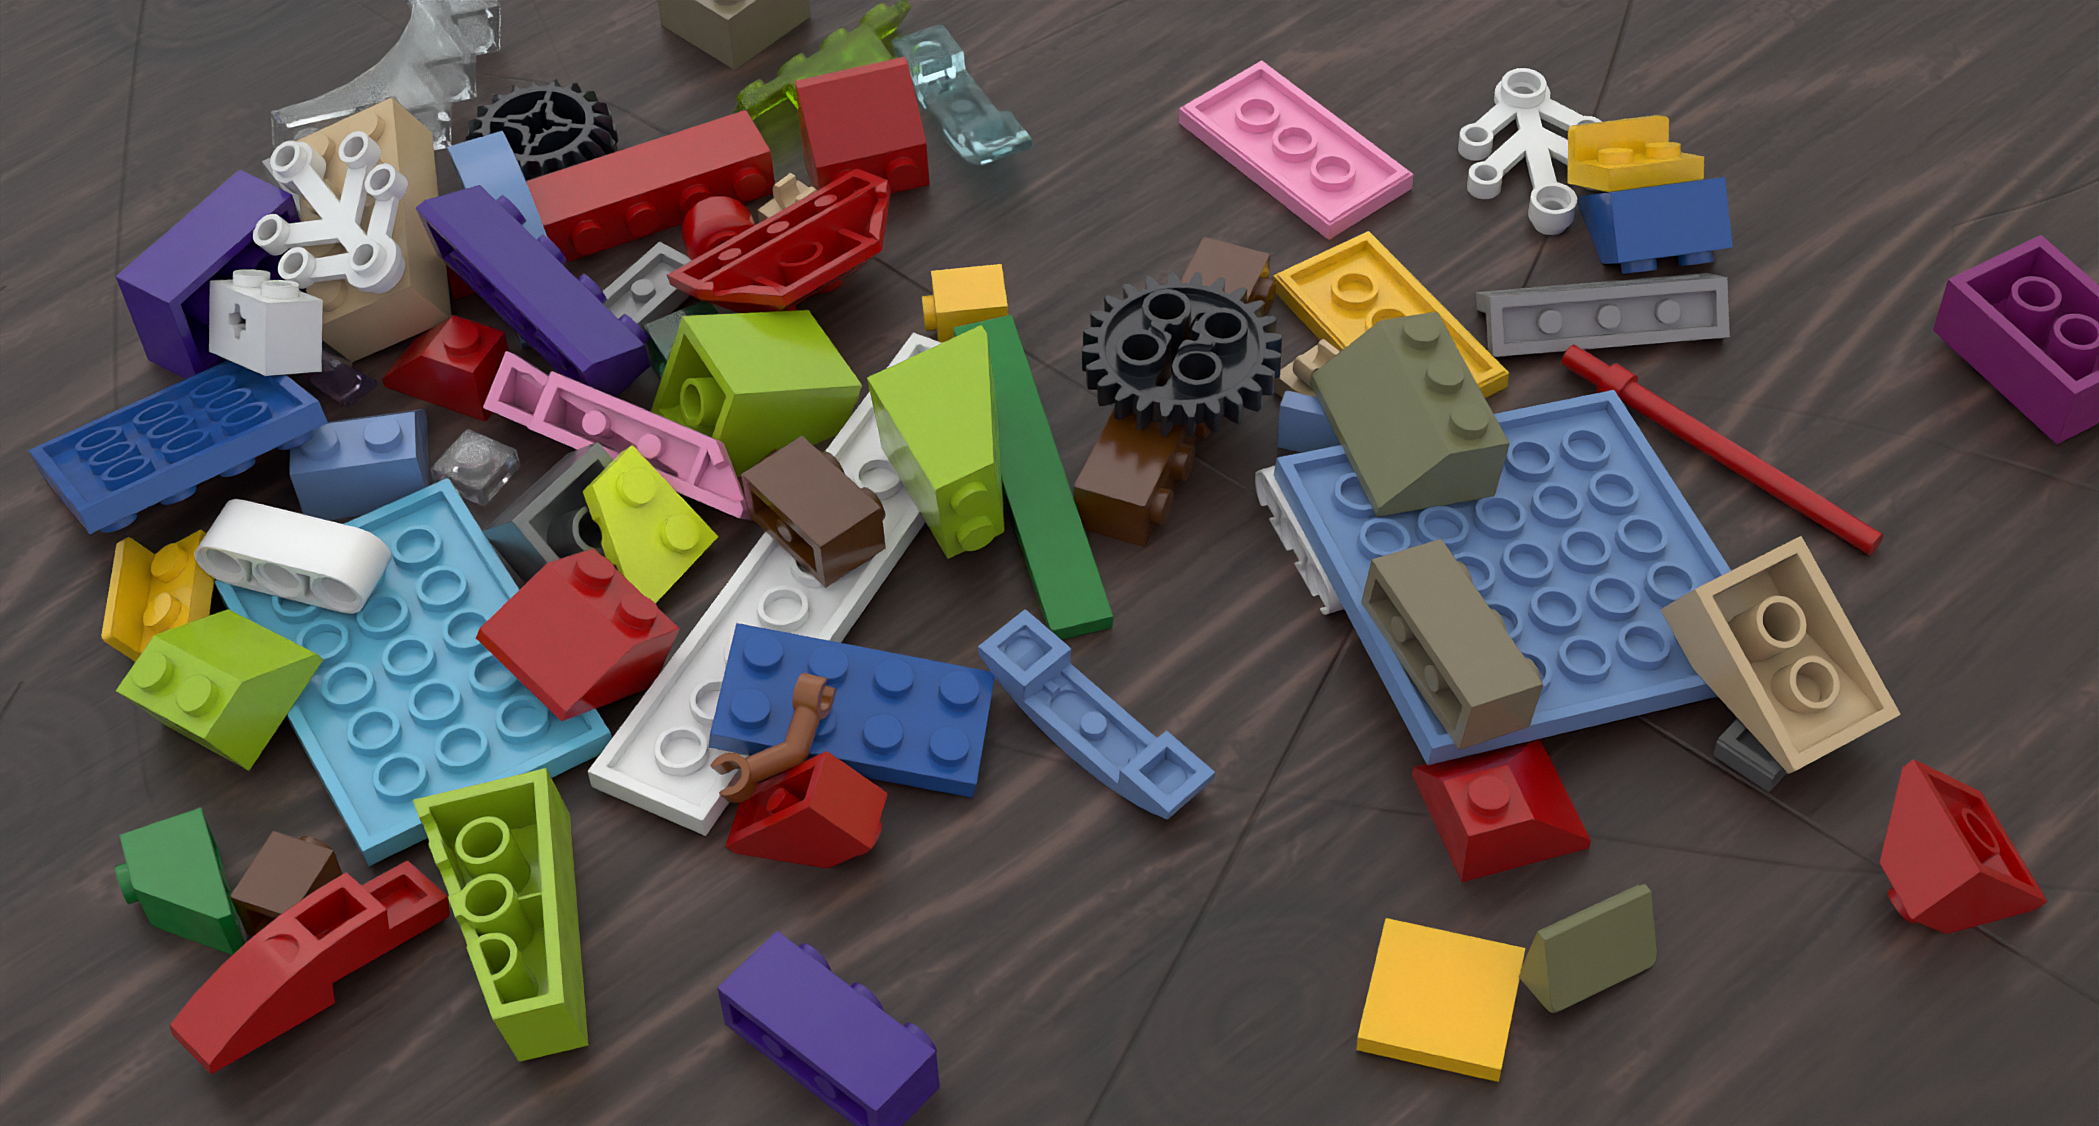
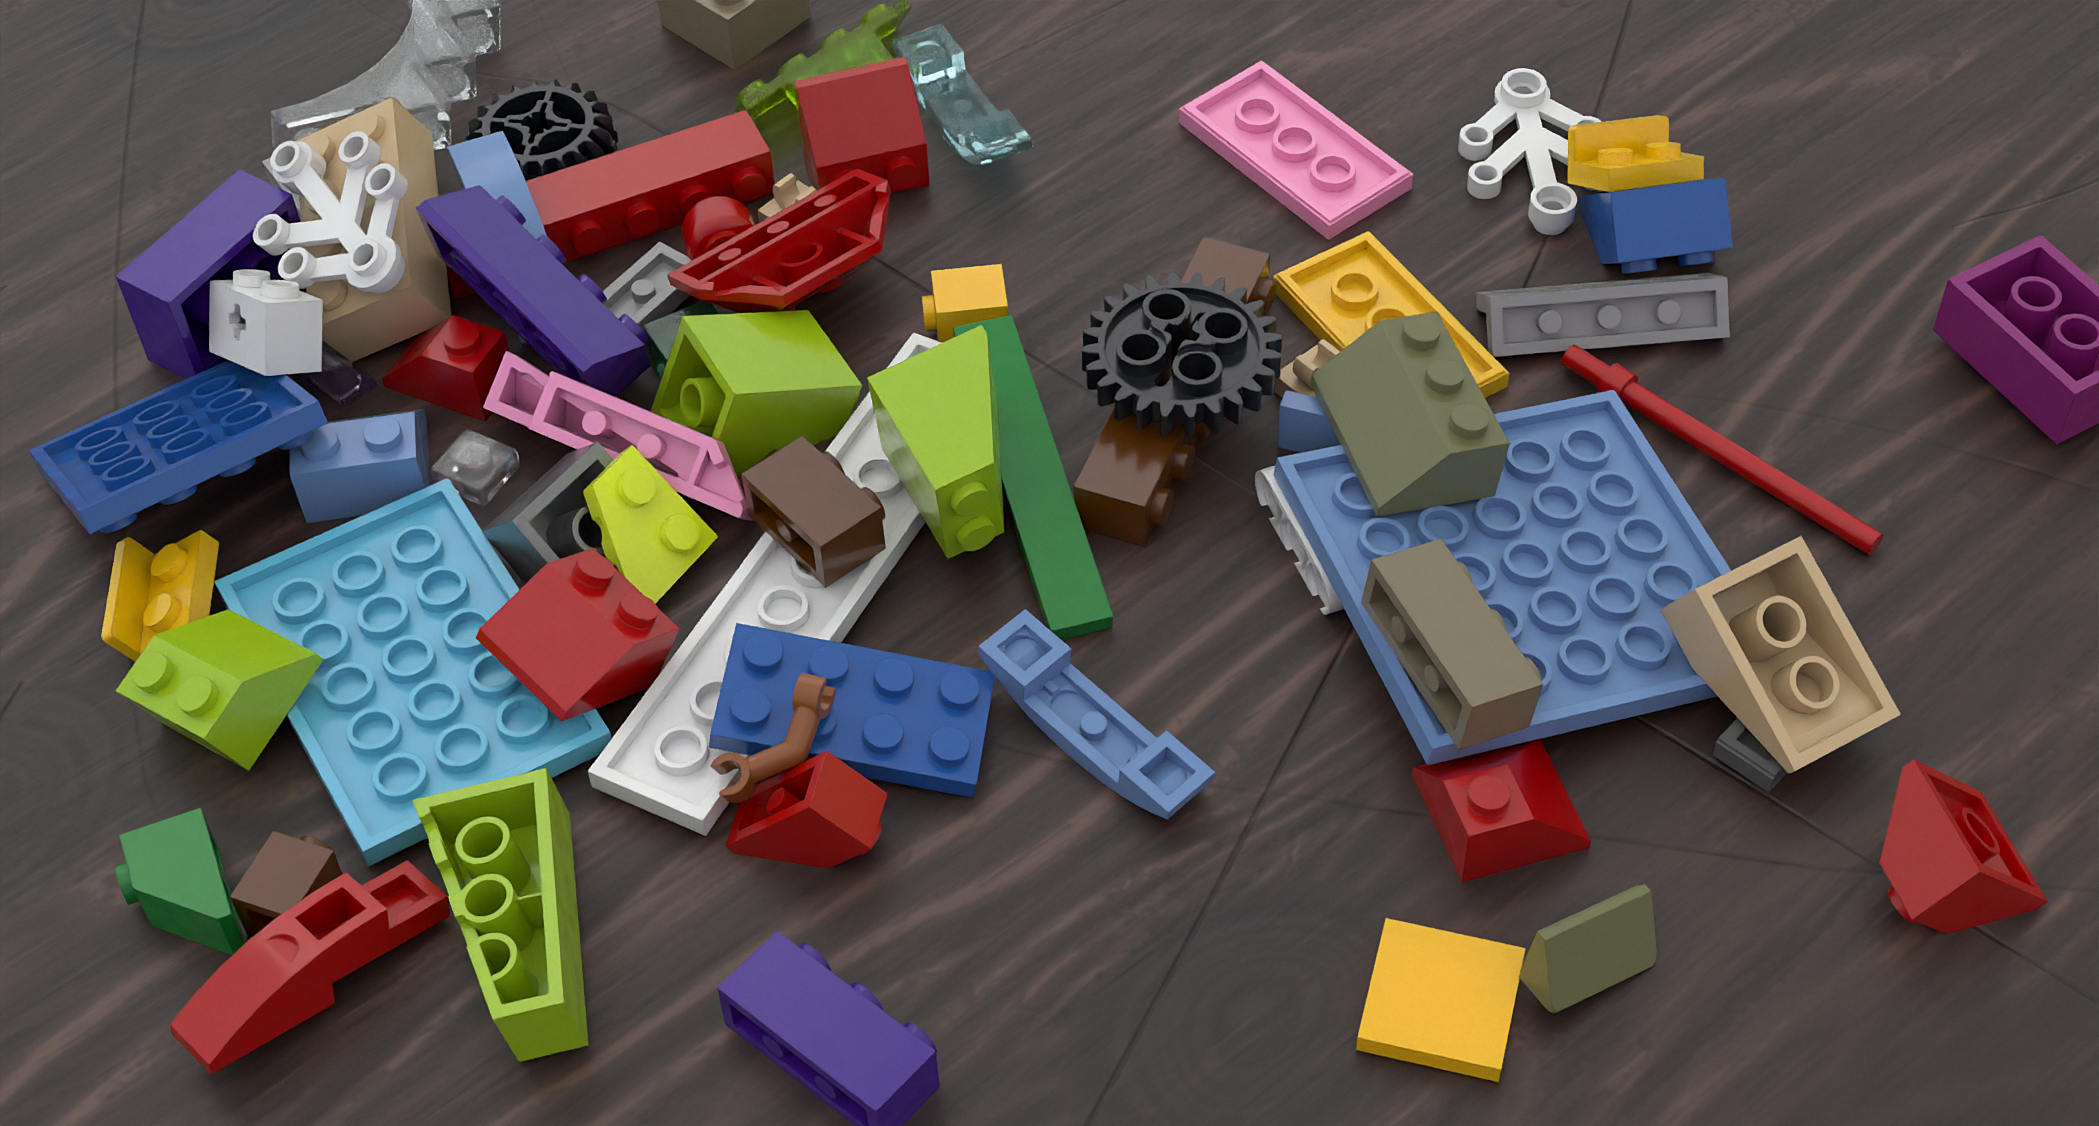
white beam [194,499,392,614] -> none

